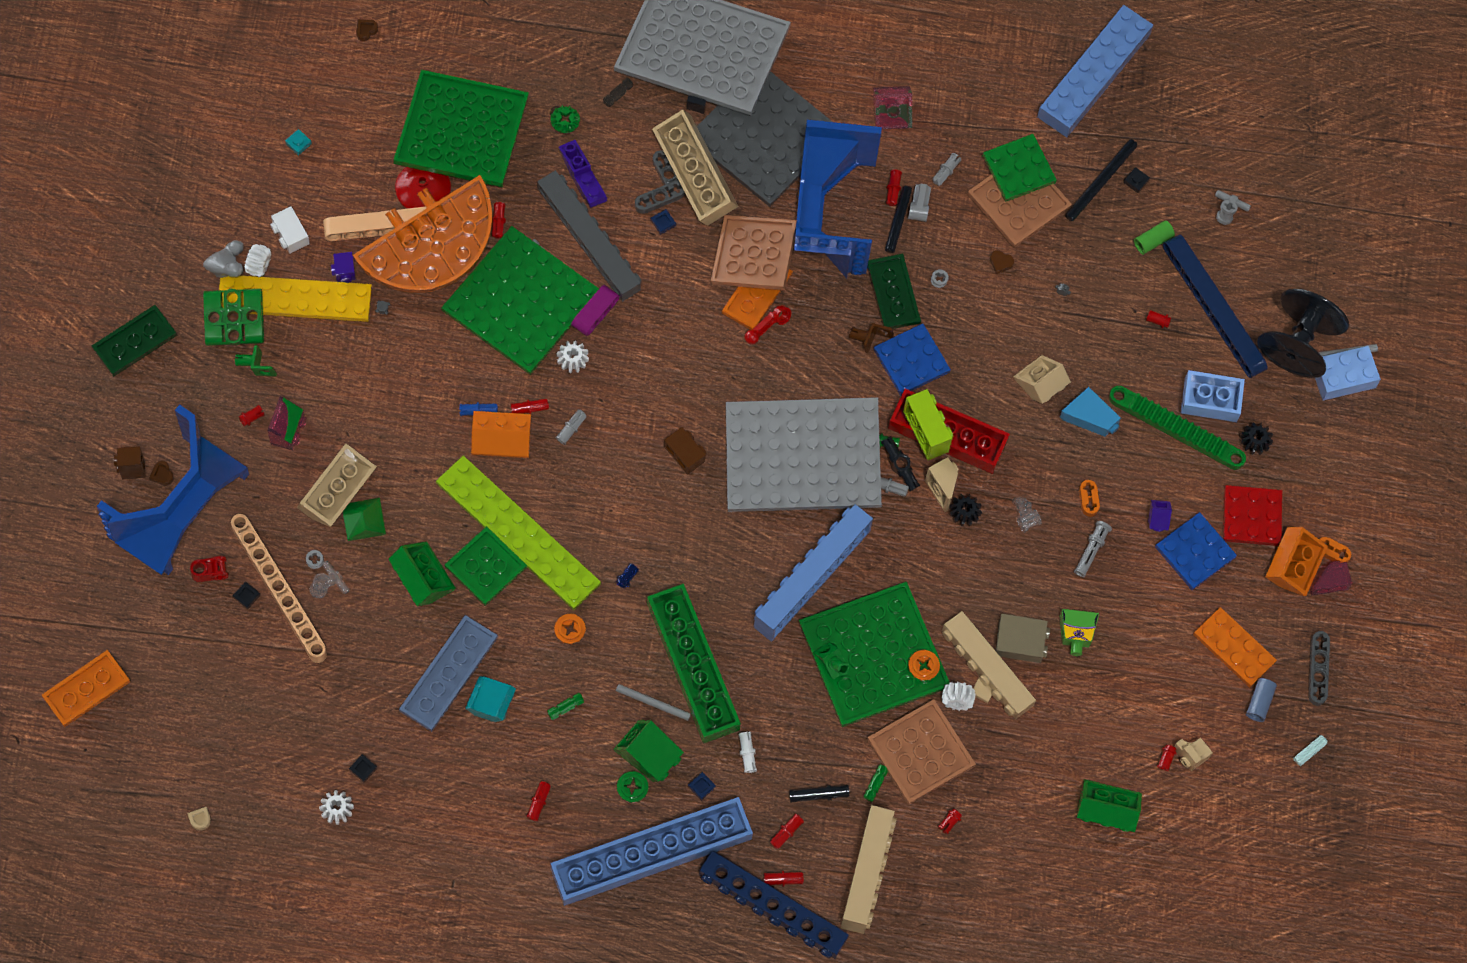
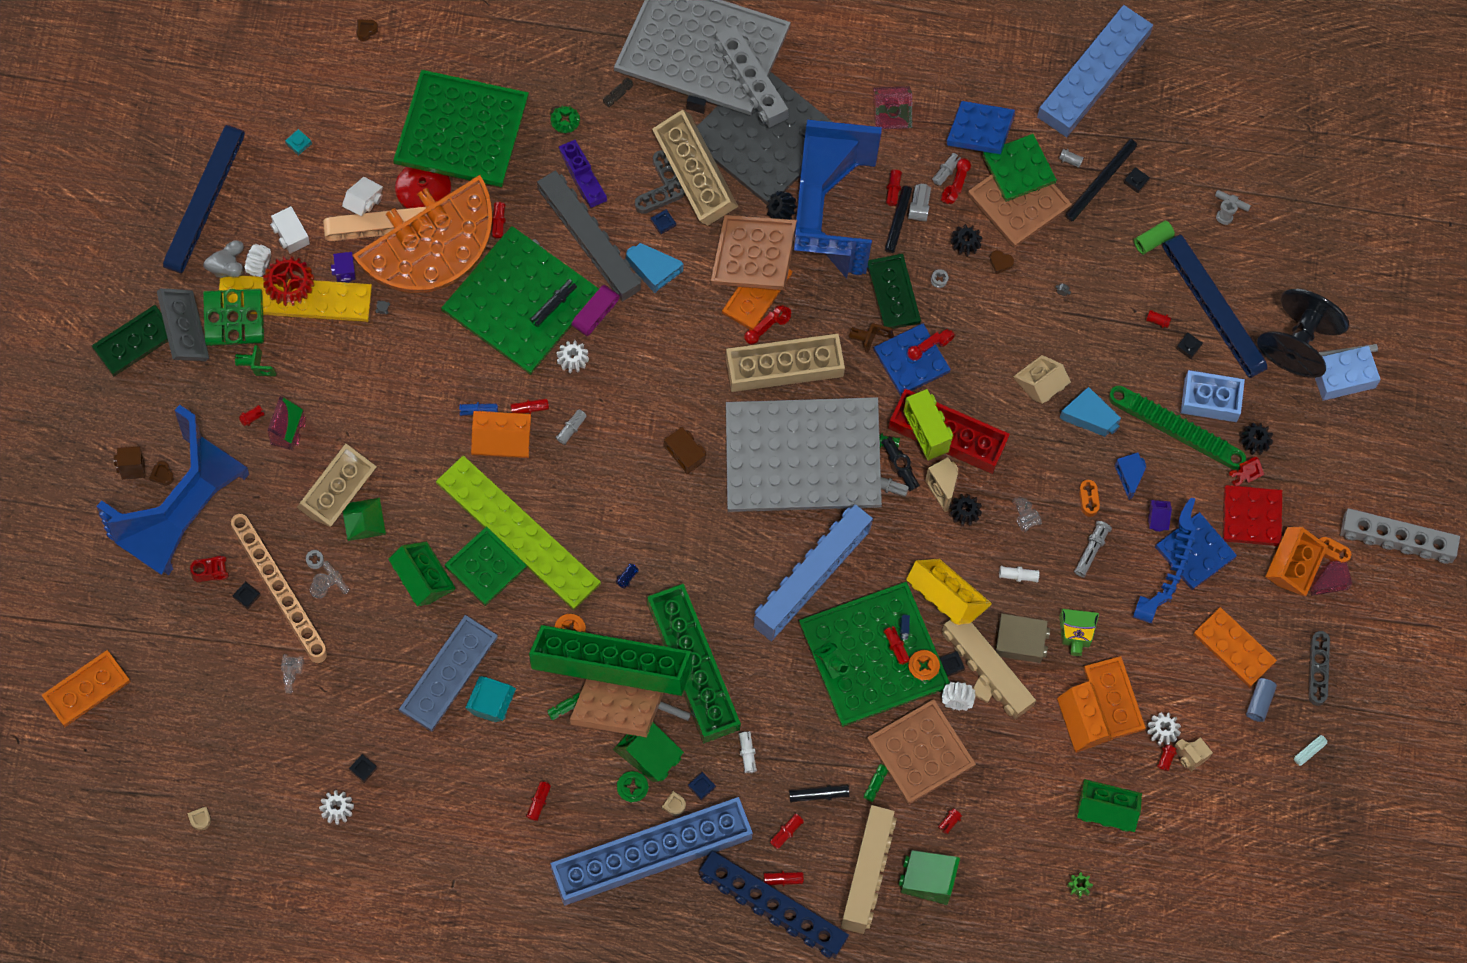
none -> dark grey plate [157,288,209,361]
none -> dark blue beam [163,125,245,274]
none -> red gear [263,256,314,307]
none -> clear piece [281,654,304,694]
none -> white brick [342,177,383,216]
none -> green brick [529,625,693,696]
none -> black pin [530,279,577,327]
none -> nougat plate [570,679,664,737]
none -> dark azure slope [626,243,684,293]
none -> tan tile [662,791,686,816]
none -> light grey brick [715,25,789,128]
none -> tan brick [725,334,845,392]
none -> black gear [766,191,798,220]
none -> red axle [884,626,910,665]
none -> green slope [898,850,960,905]
none -> dark blue tile [900,615,910,640]
none -> yellow slope [906,559,992,625]
none -> red piece [907,329,956,361]
none -> black plate [940,651,965,677]
none -> red piece [941,158,971,204]
none -> blue plate [947,101,1015,154]
none -> black gear [950,224,982,257]
none -> white pin [999,566,1039,583]
none -> orange slope [1057,681,1113,753]
none -> light grey pin [1059,149,1084,168]
none -> bright green gear [1067,872,1093,899]
none -> orange plate [1083,656,1146,739]
none -> blue slope [1115,453,1146,500]
none -> blue piece [1133,498,1196,624]
none -> white gear [1147,712,1181,745]
none -> black plate [1176,332,1203,359]
none -> red plate [1229,456,1264,486]
none -> light grey brick [1340,508,1460,564]

